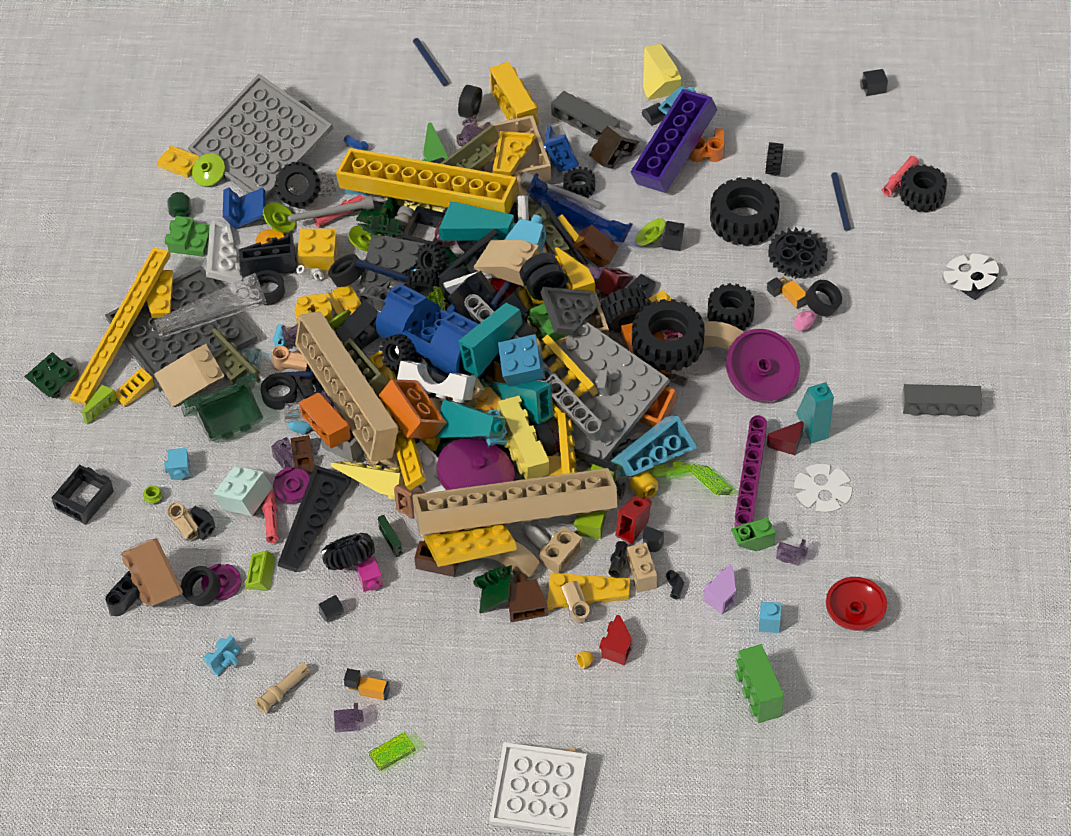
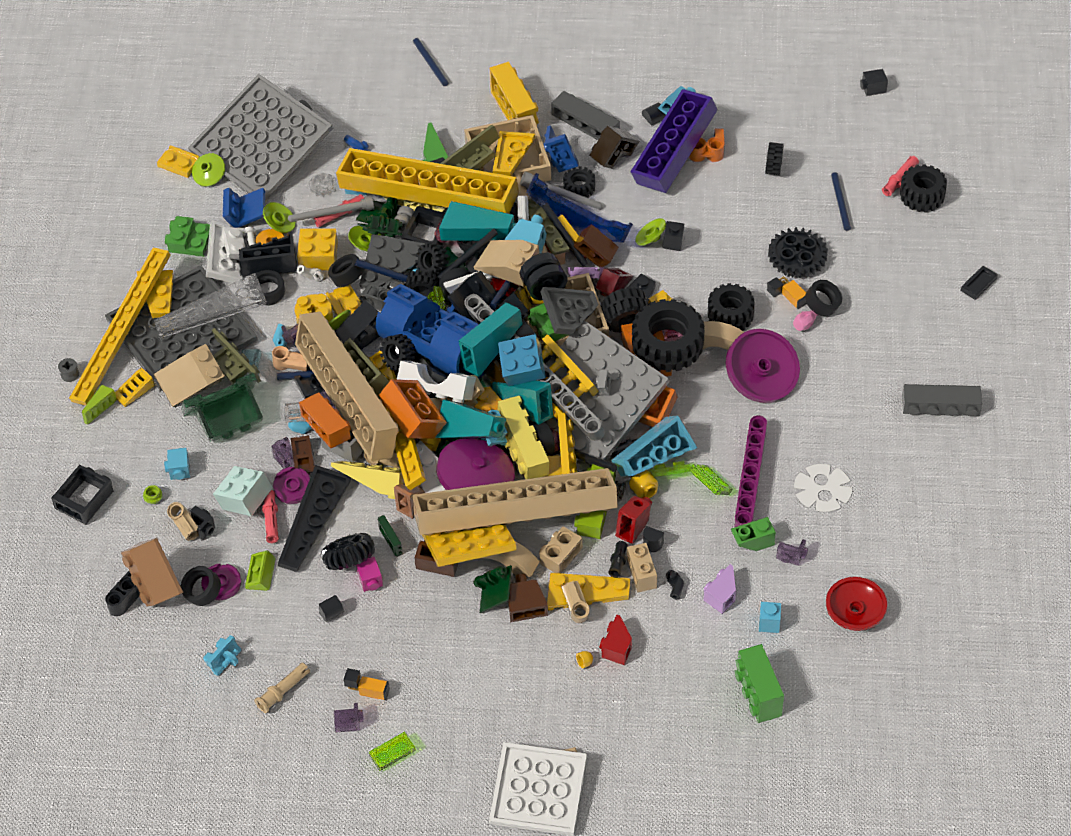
dark green hinge [24,352,77,399] -> none
dark green head [167,192,192,218] -> none
black tyre [260,373,297,410] -> none
black tyre [274,161,321,208] -> none
animal [456,115,491,146] -> none
black tyre [458,85,482,119] -> none
white piece [521,521,550,549] -> none
yellow slope [555,247,595,294] -> none
light yellow wedge [643,43,682,100] -> none
clear smoke arm [664,373,688,387] -> none
black tyre [710,177,780,246] -> none
dark red slope [767,421,804,456] -> none
teal slope [796,382,834,443] -> none
white piece [943,254,999,291] -> none
none -> white plate [222,226,256,259]

